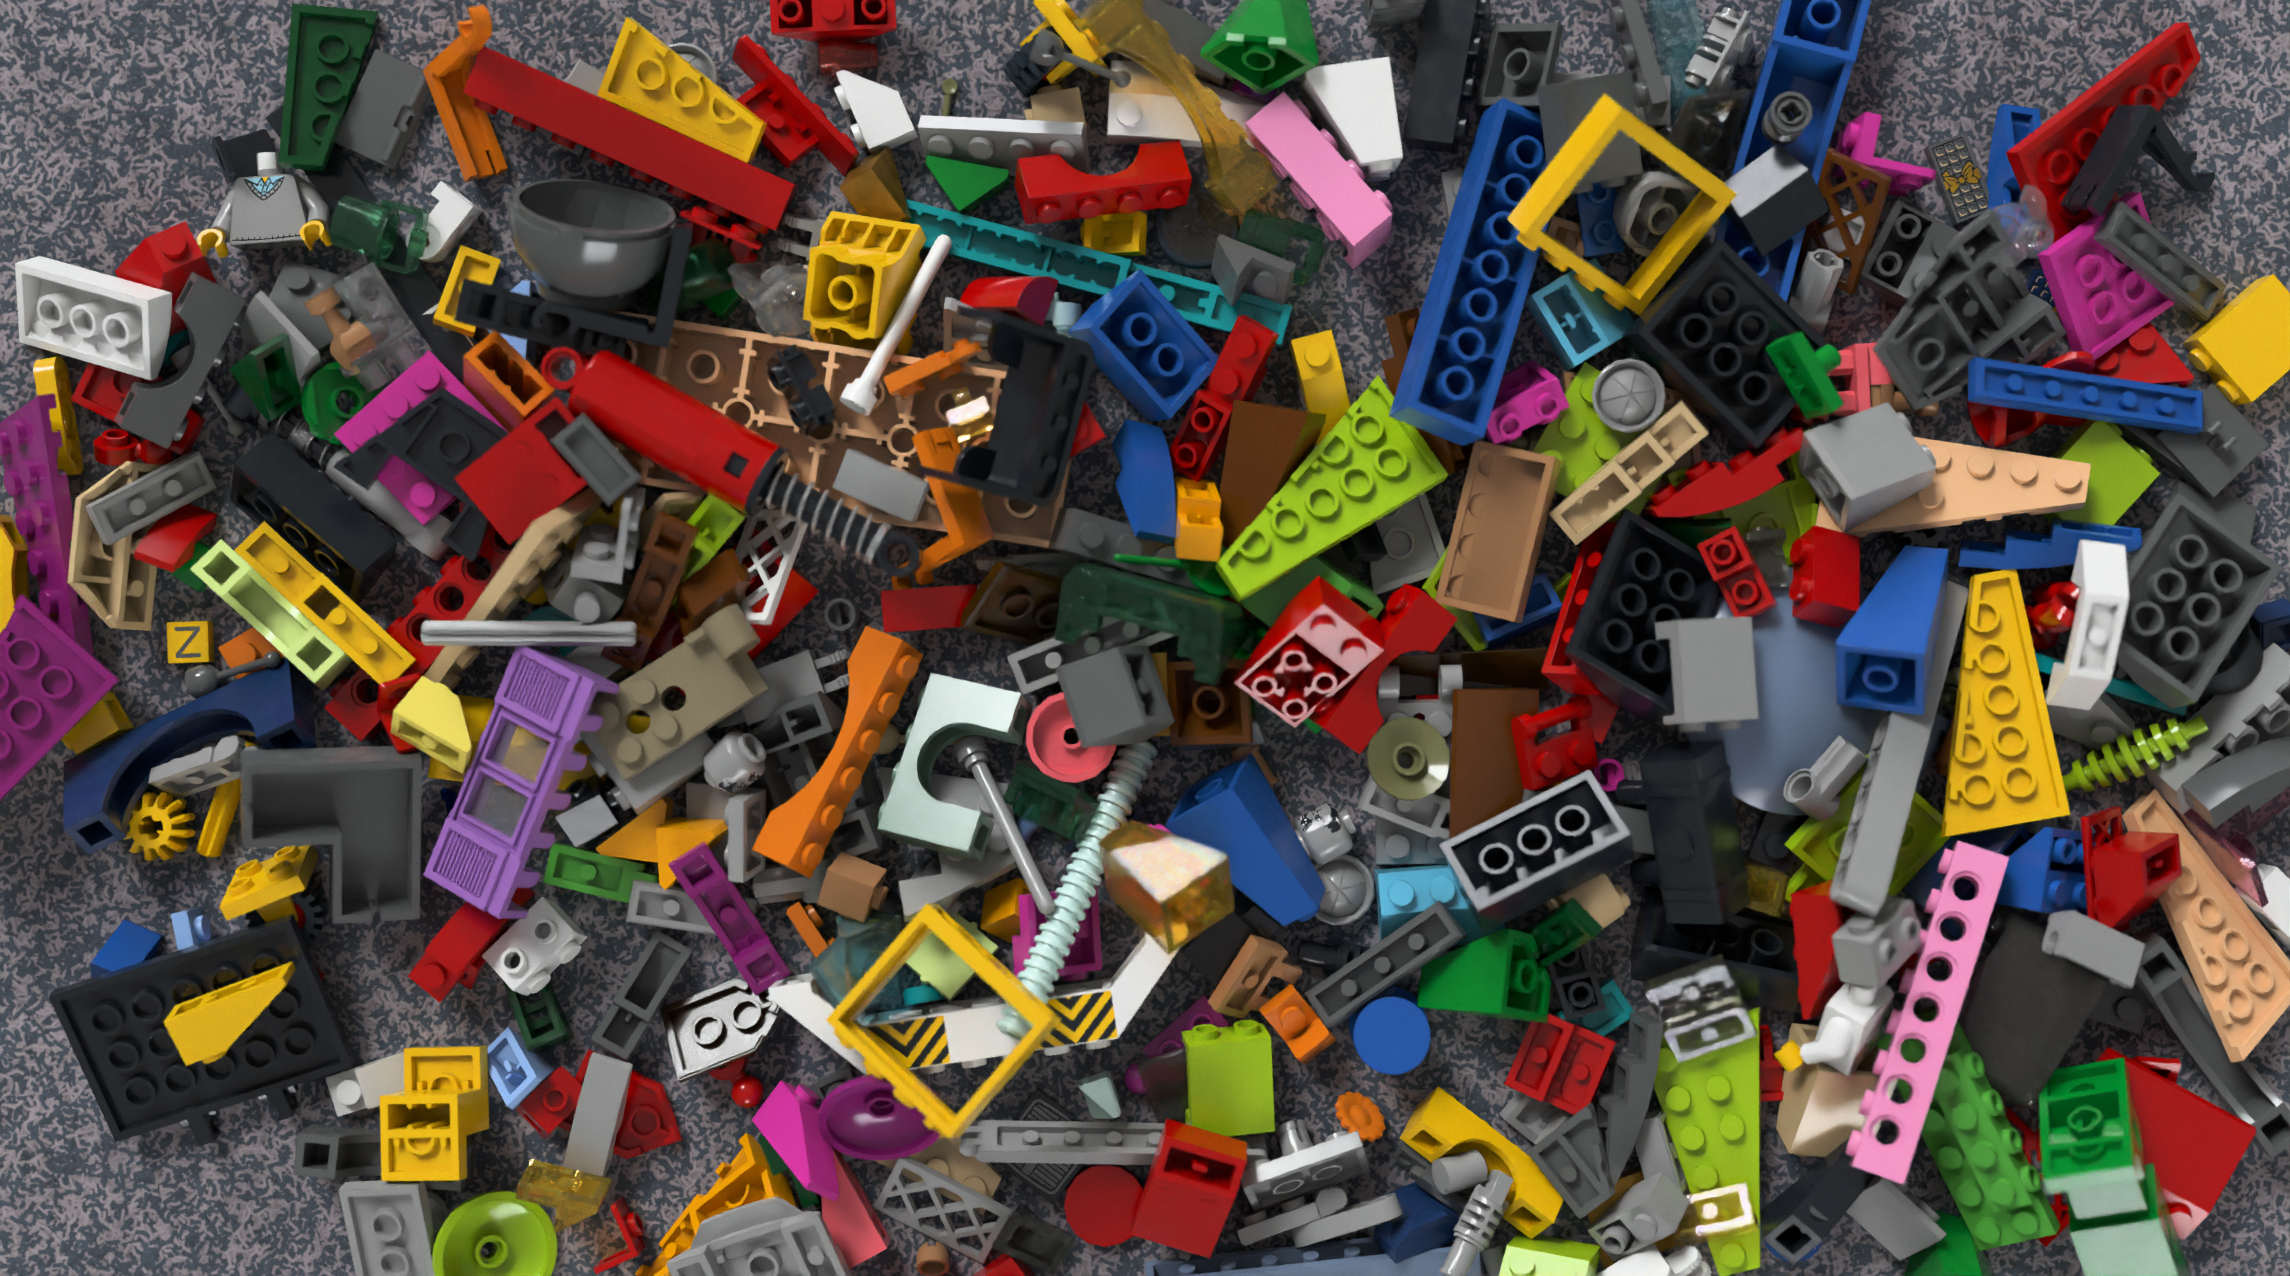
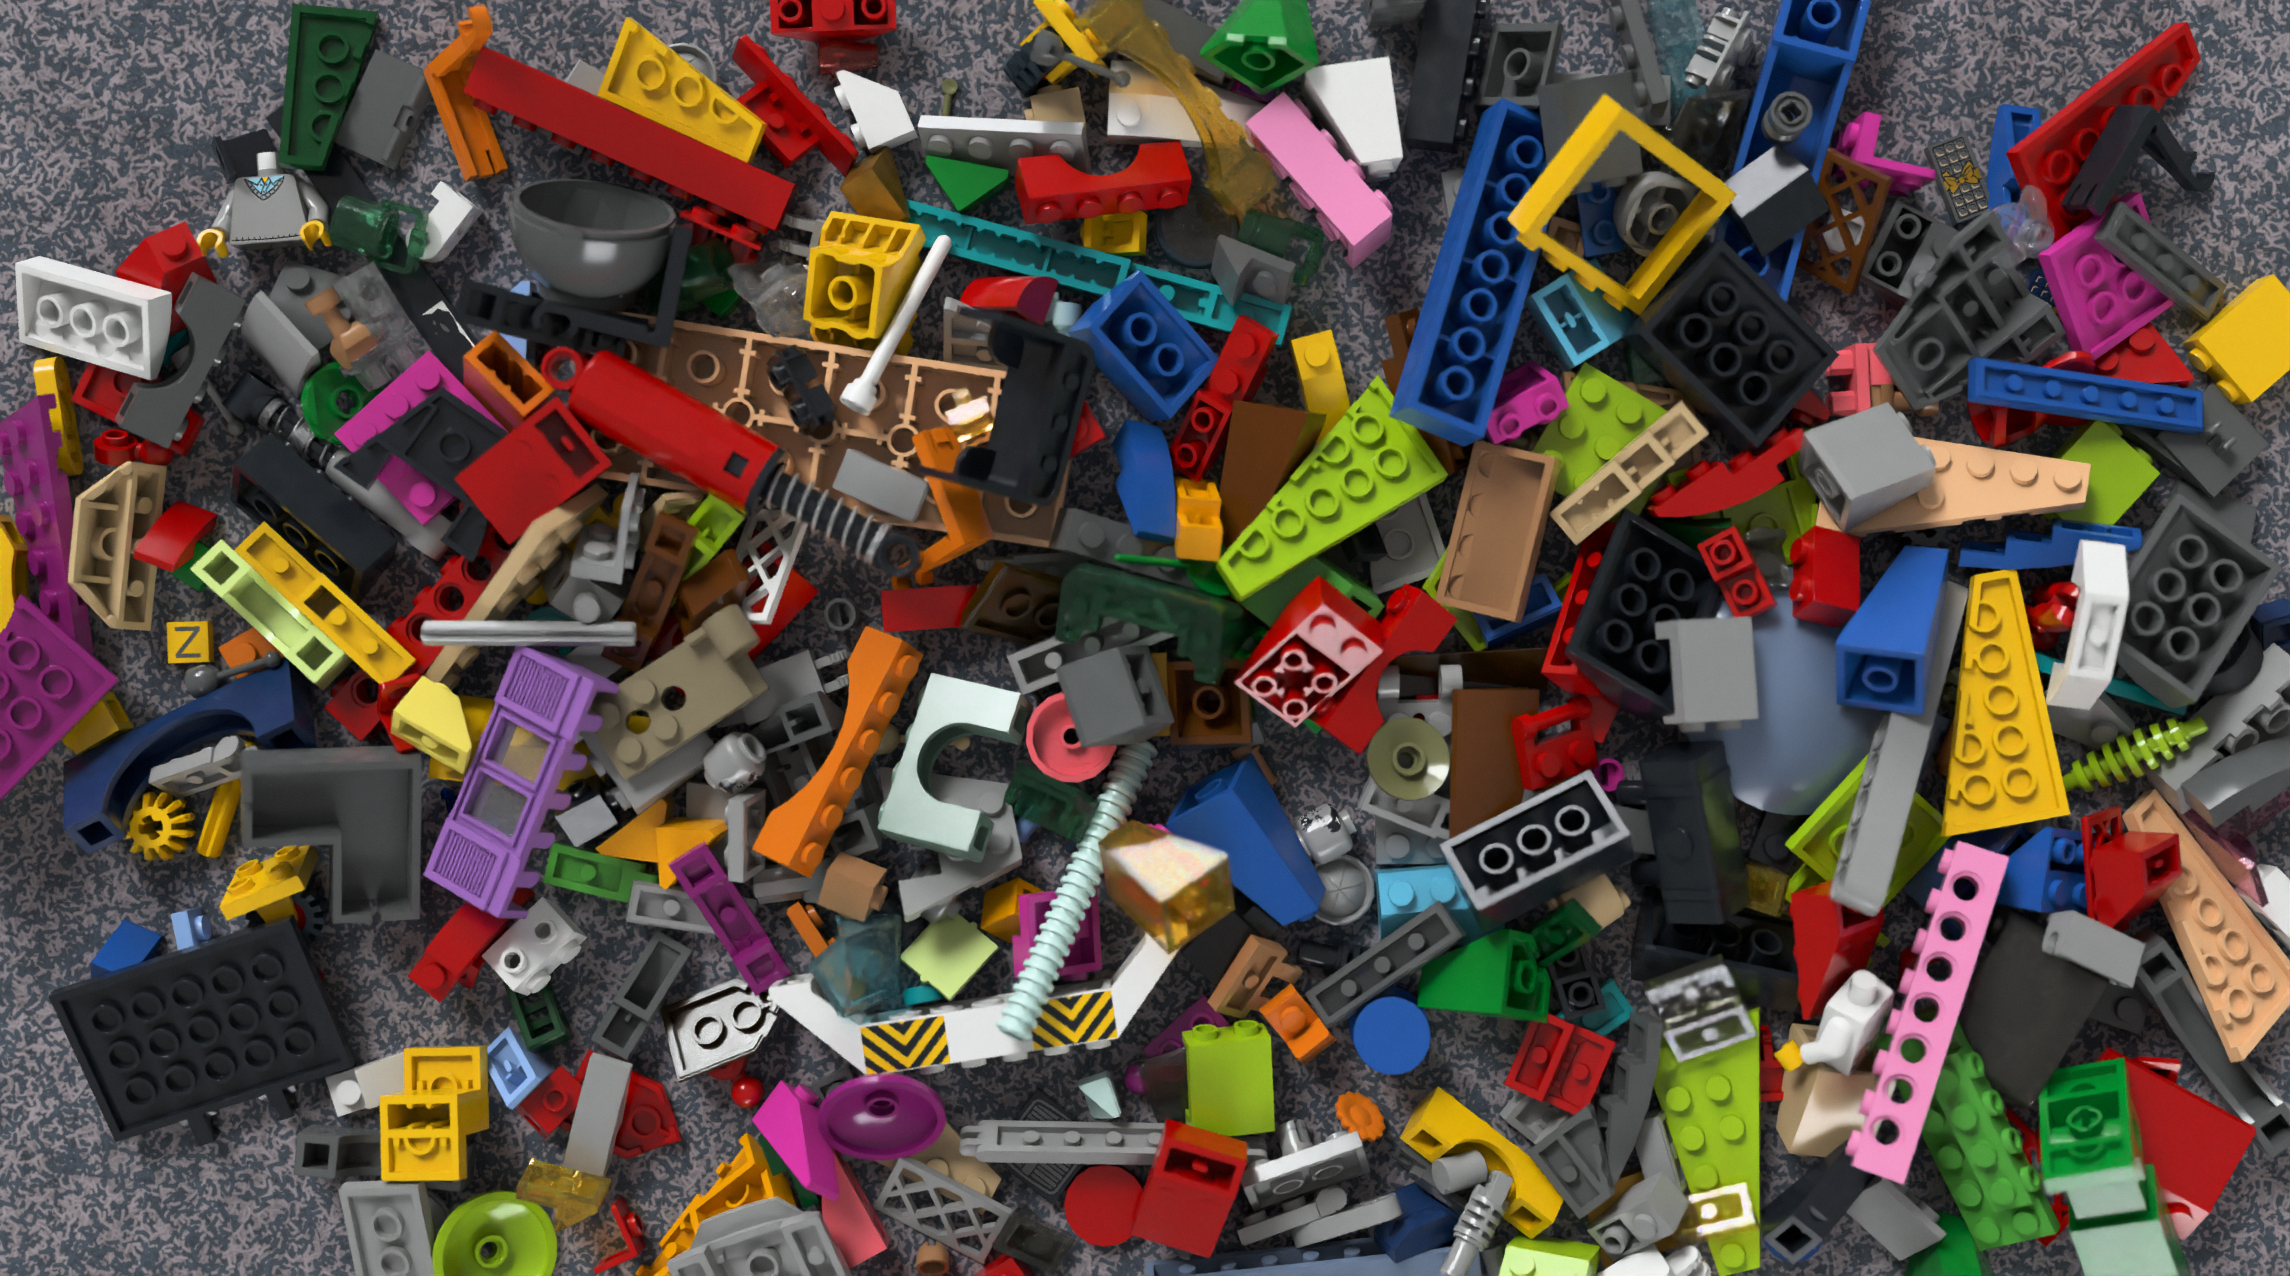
light grey tile [85,451,217,545] -> none
yellow slope [164,961,296,1066] -> none
dark green slope [229,333,301,422] -> none
yellow plate [432,245,501,338] -> none
dark grey tile [550,413,642,507] -> none
yellow window [826,903,1062,1138] -> none
orange hinge [883,338,982,399] -> none
light grey piece [953,735,1055,914] -> none
light grey hat [1592,359,1666,433] -> none
green tile [1765,331,1844,420] -> none
light grey piece [1783,735,1869,821] -> none
light grey piece [1787,248,1844,333] -> none
light grey brick [1832,894,1921,988] -> none

